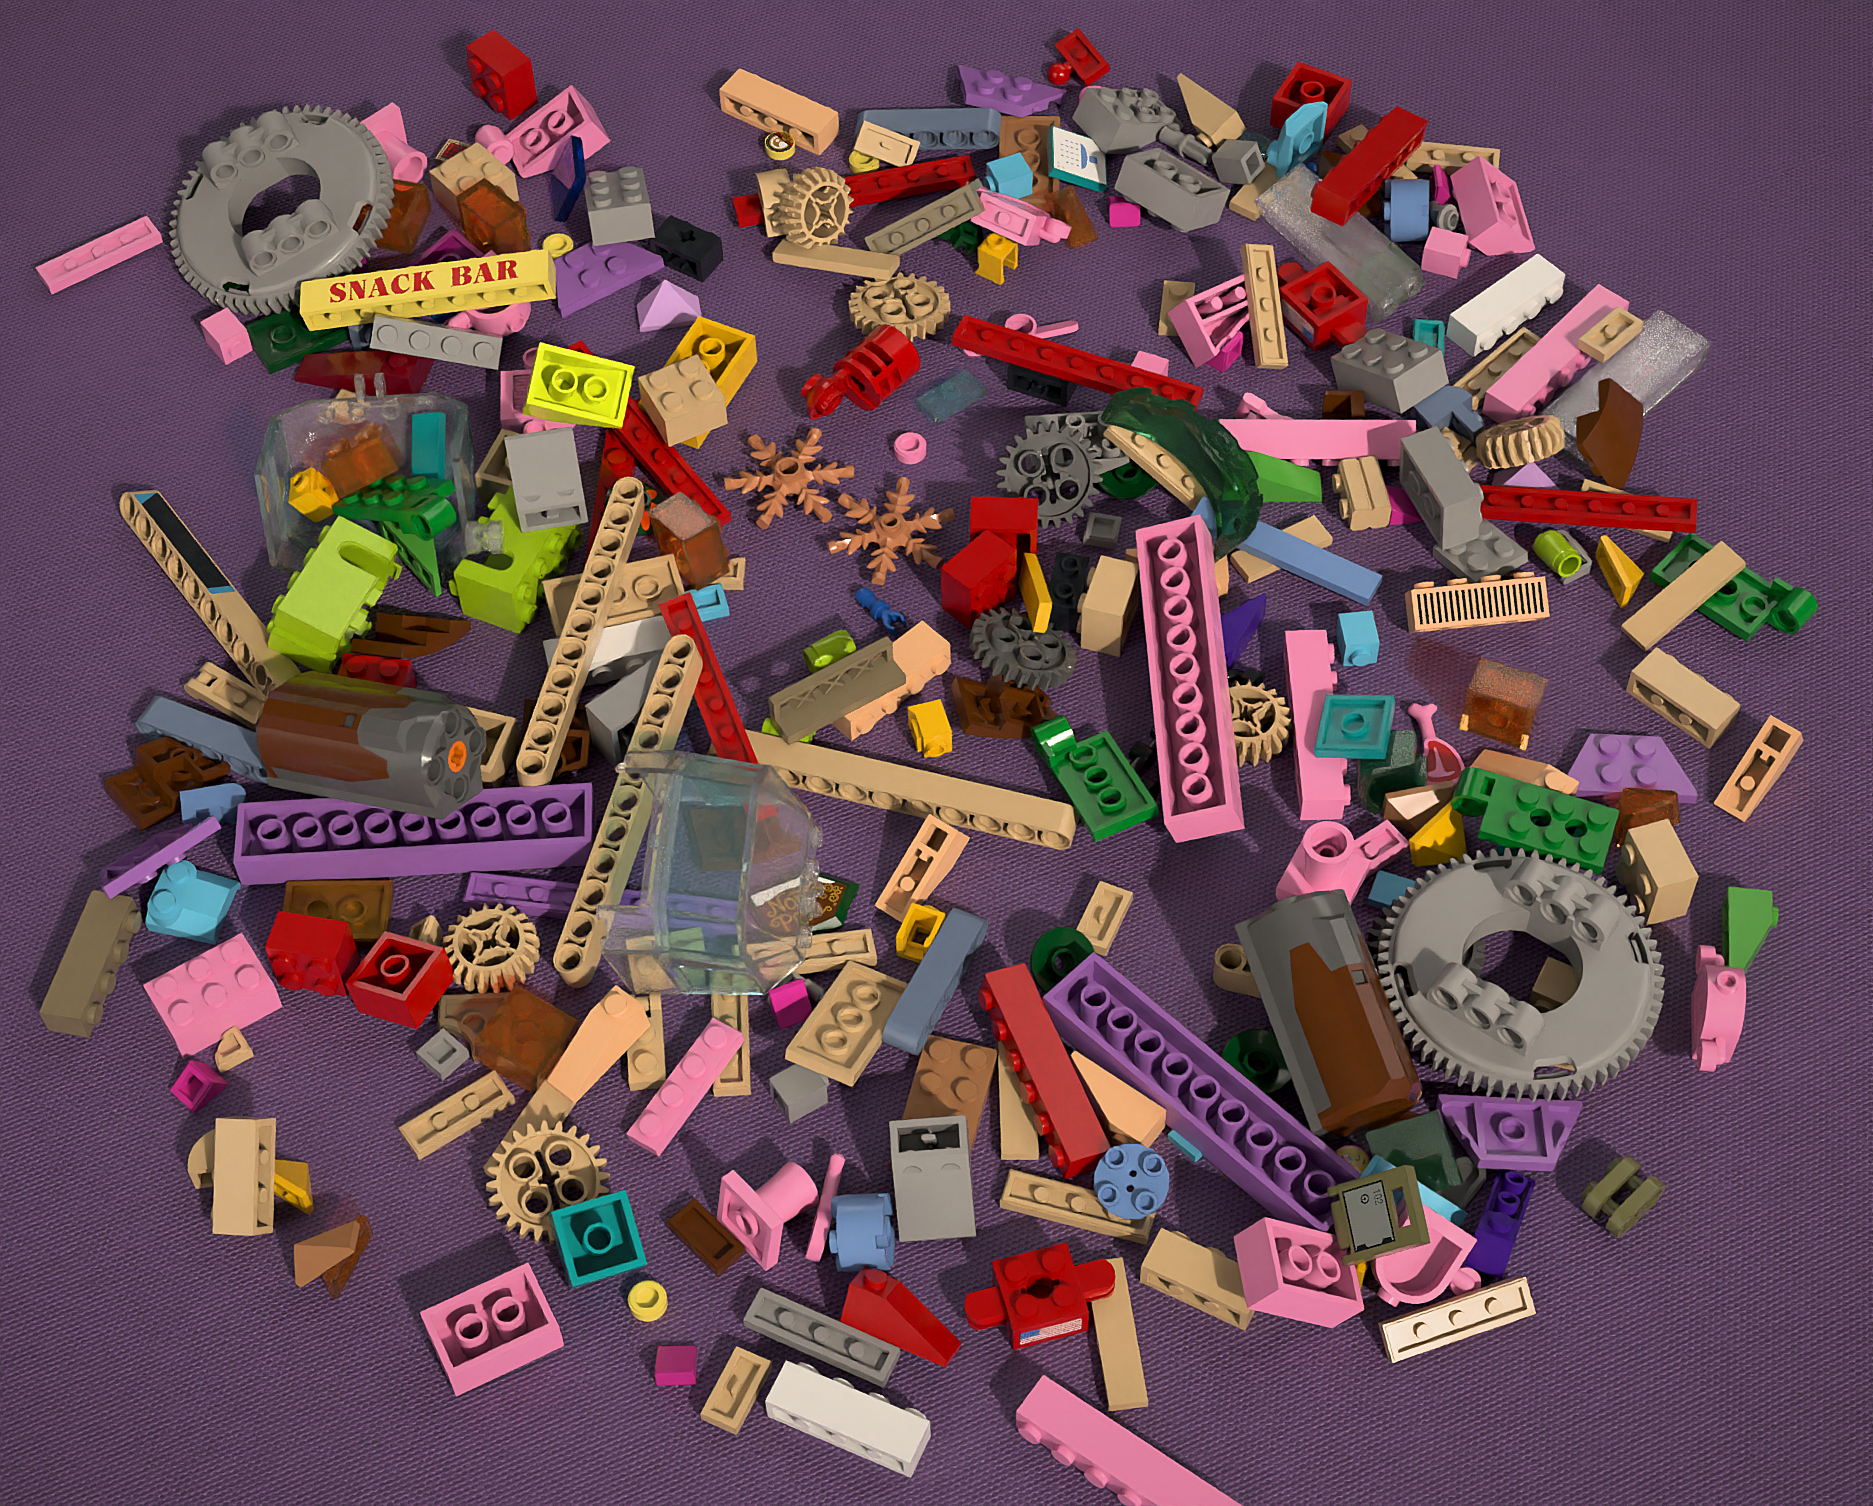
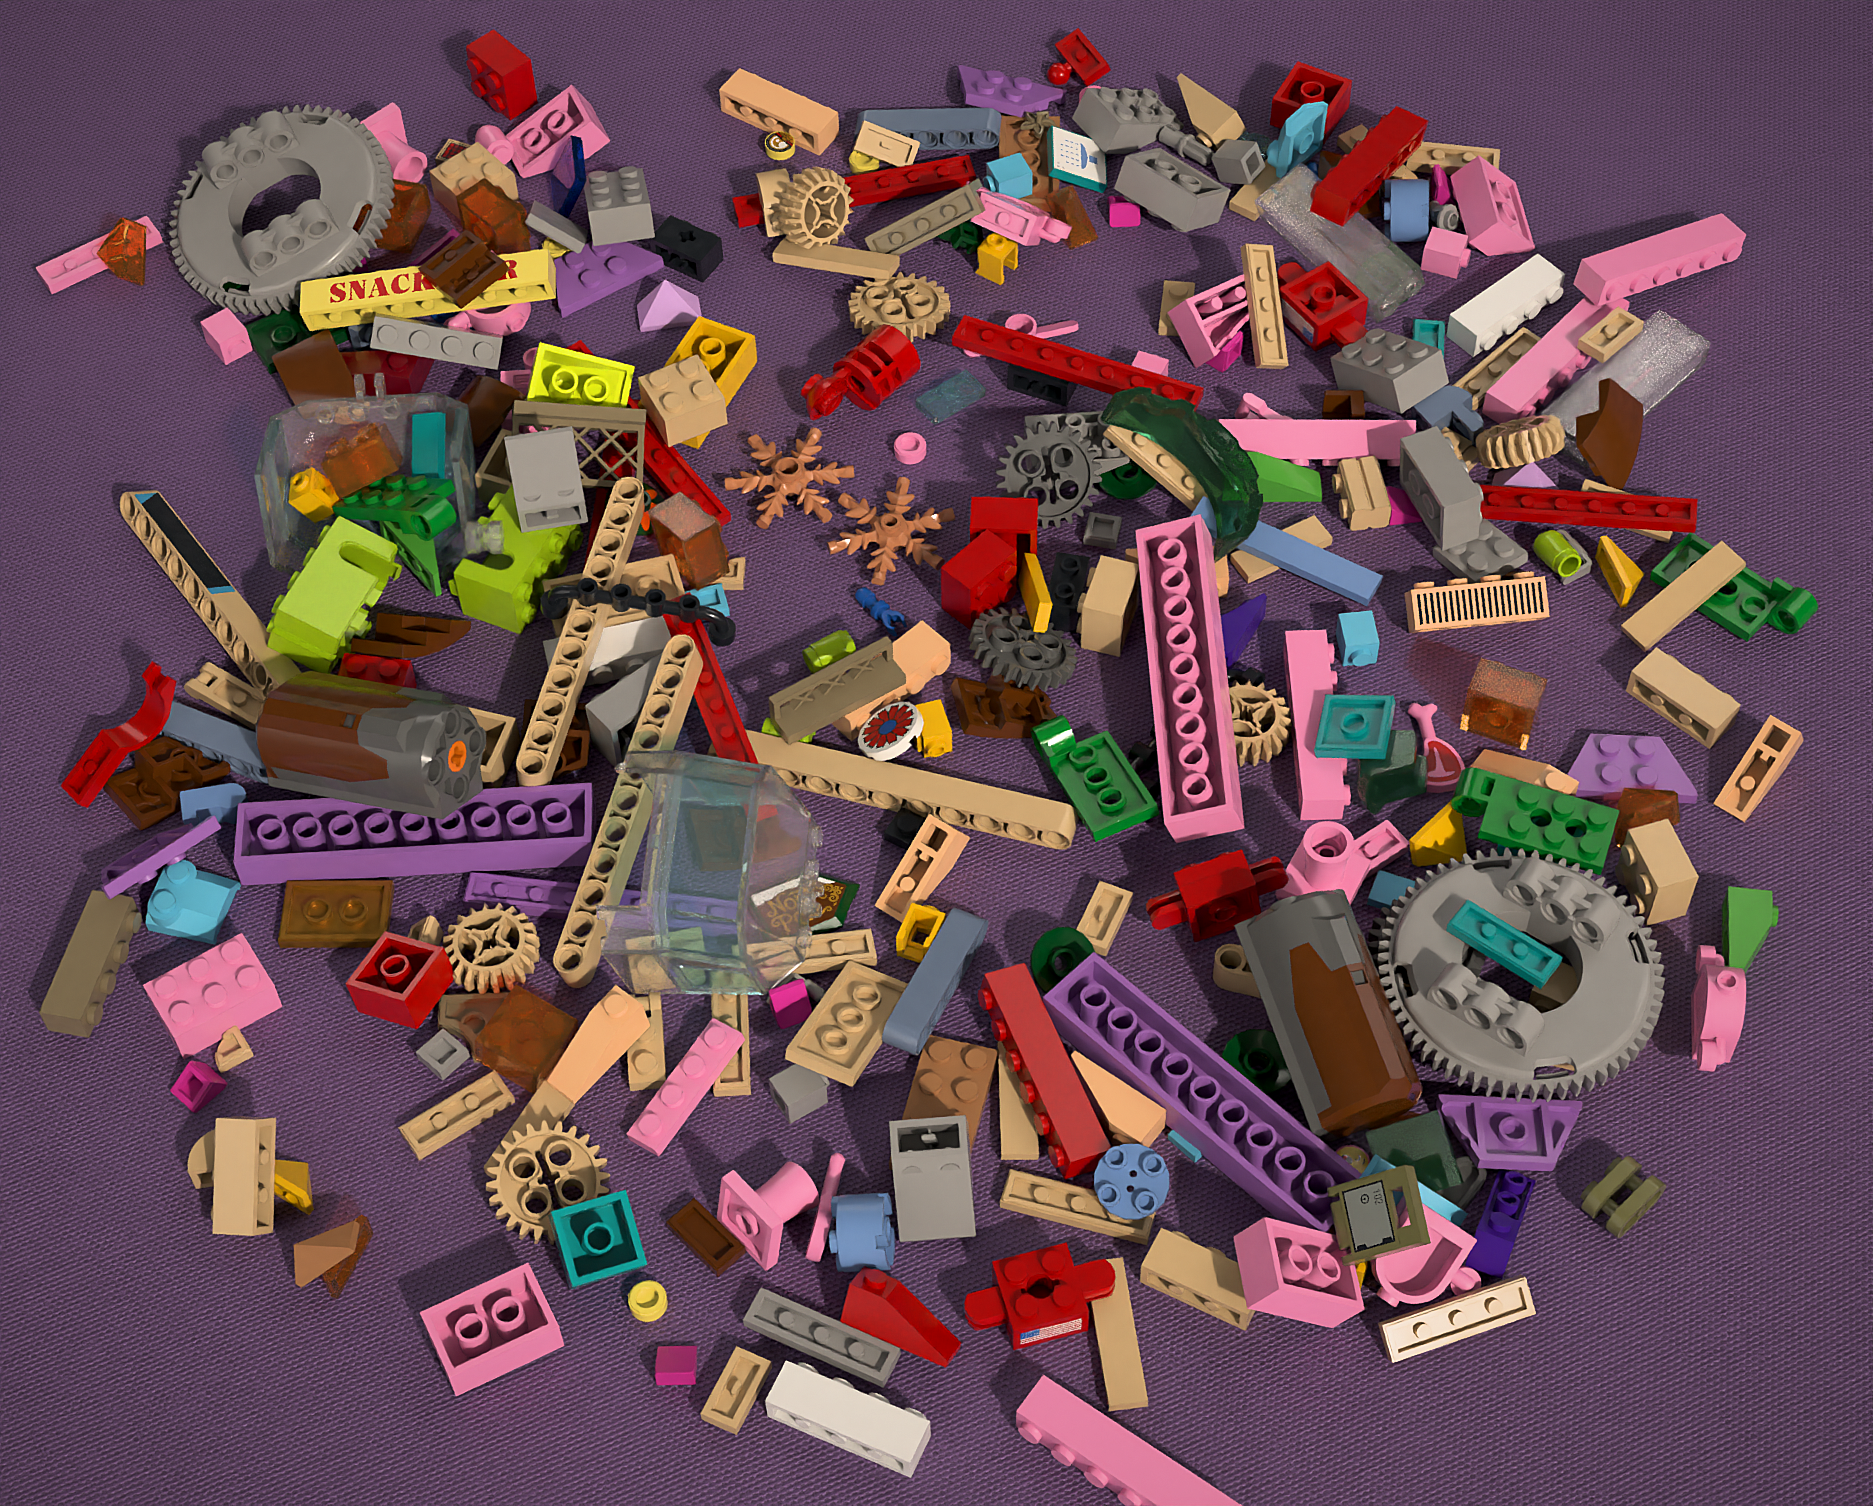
red brick [265,911,361,996] -> none
medium nougat slope [1381,780,1455,834] -> none
none -> red piece [60,661,177,808]
none -> clear orange slope [96,217,147,286]
none -> reddish brown slope [271,328,366,418]
none -> reddish brown slope [418,229,510,309]
none -> reddish brown slope [445,375,527,448]
none -> dark tan fence [510,400,646,489]
none -> light grey tile [525,200,588,254]
none -> black bar [541,578,736,647]
none -> tile [858,702,924,761]
none -> black plate [884,807,926,850]
none -> dark tan plant [1020,111,1057,138]
none -> red brick [1145,849,1289,942]
none -> teal tile [1446,899,1562,989]
none -> bright pink brick [1573,213,1746,306]

